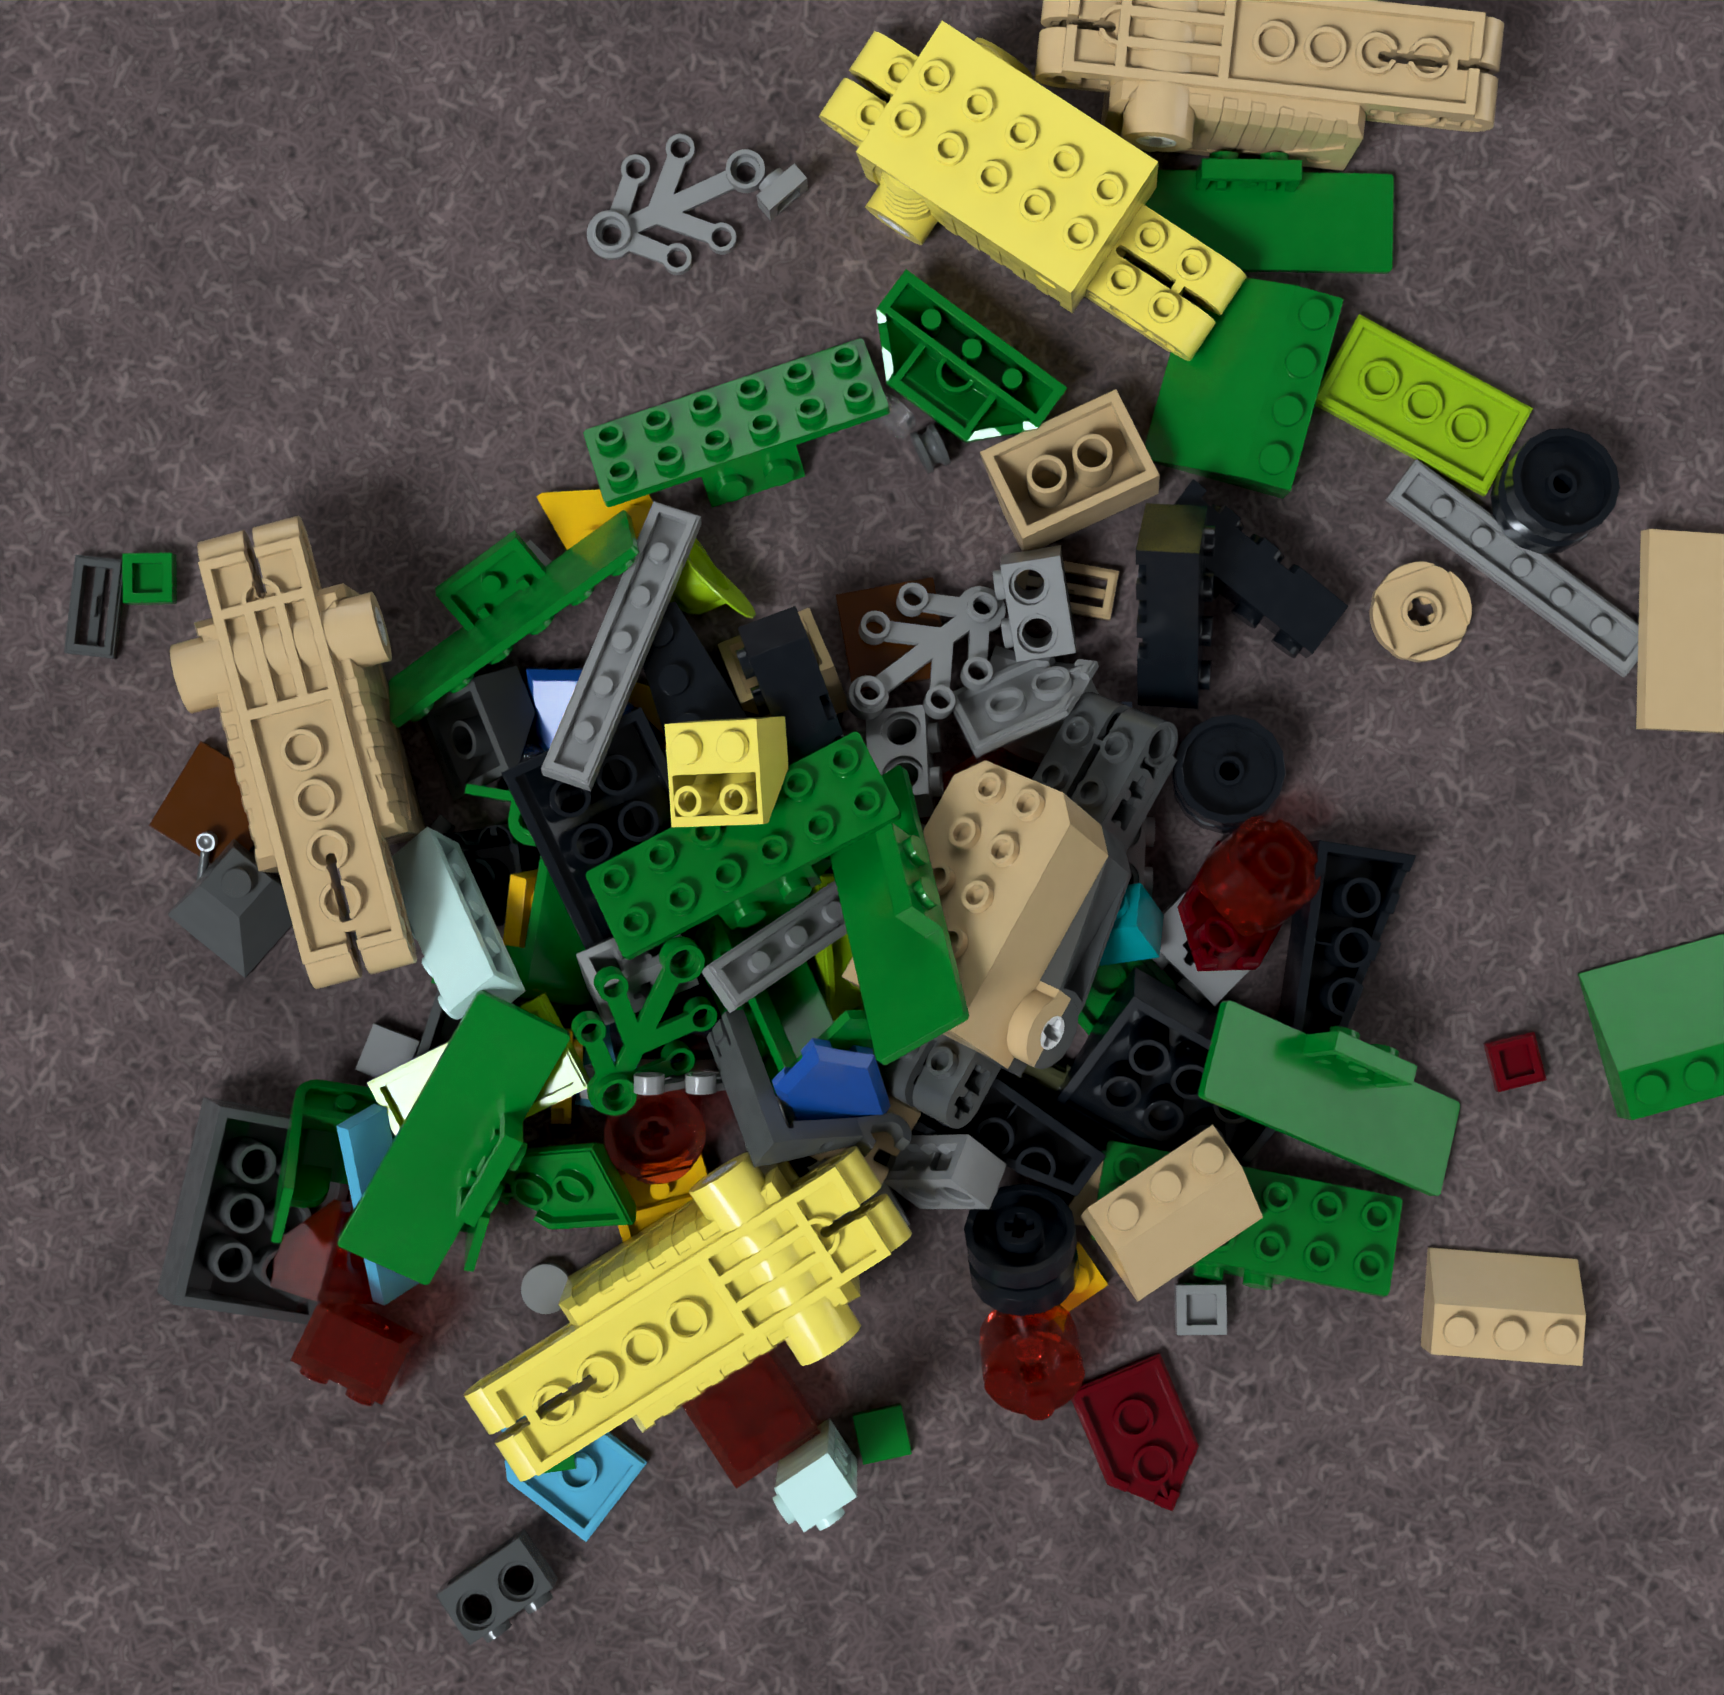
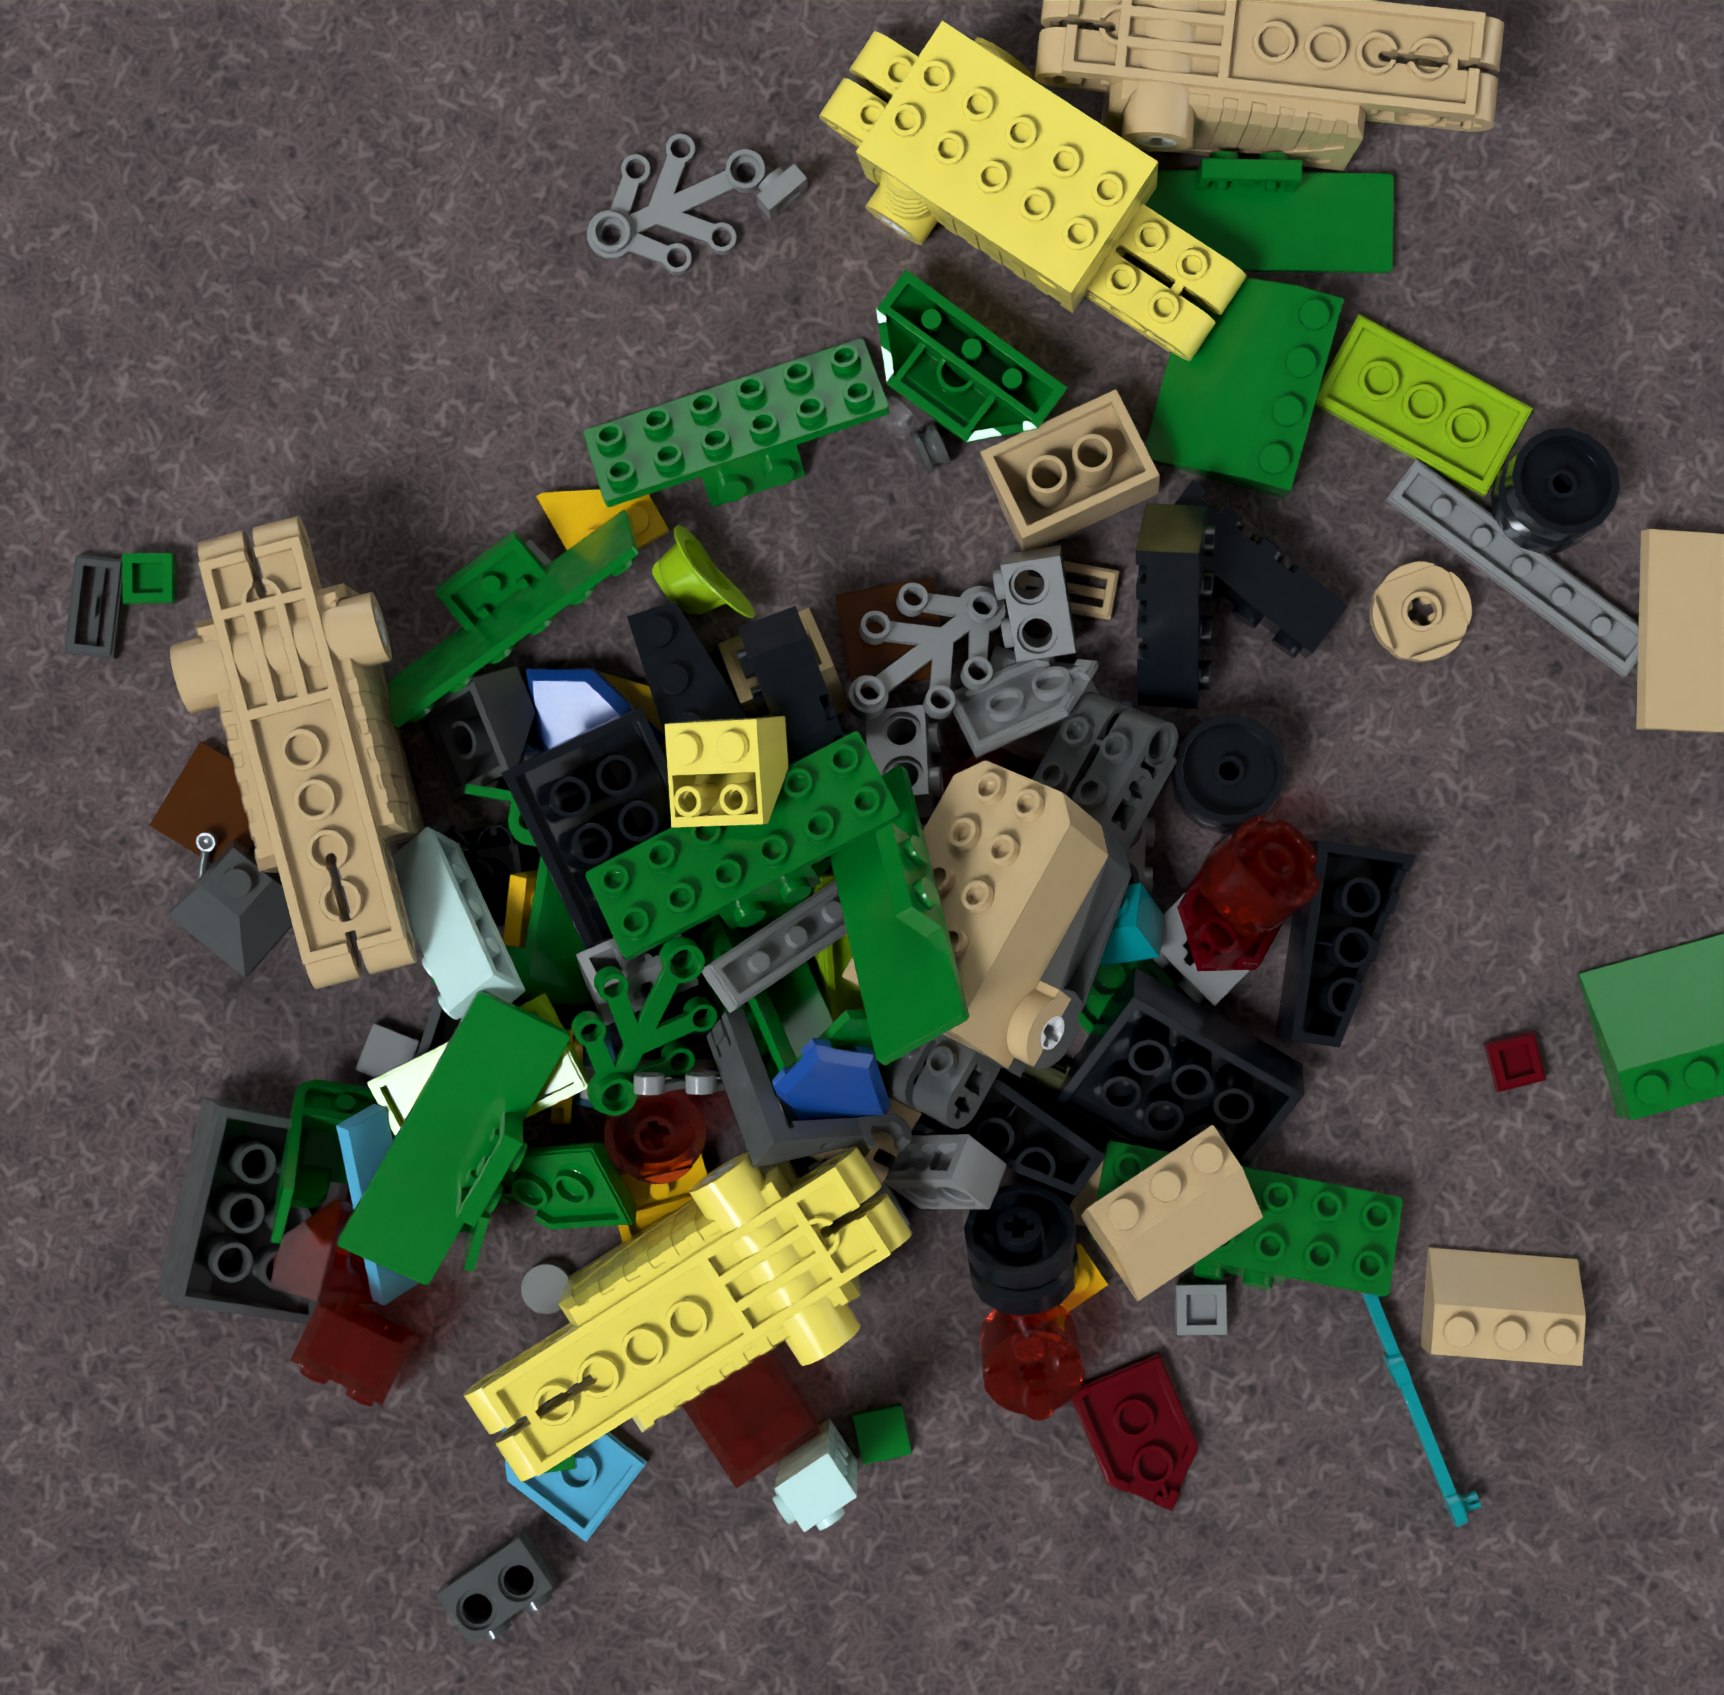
light grey tile [541,501,702,792] -> none
green bracket [1198,1000,1460,1196] -> none
none -> teal piece [1361,1293,1482,1528]

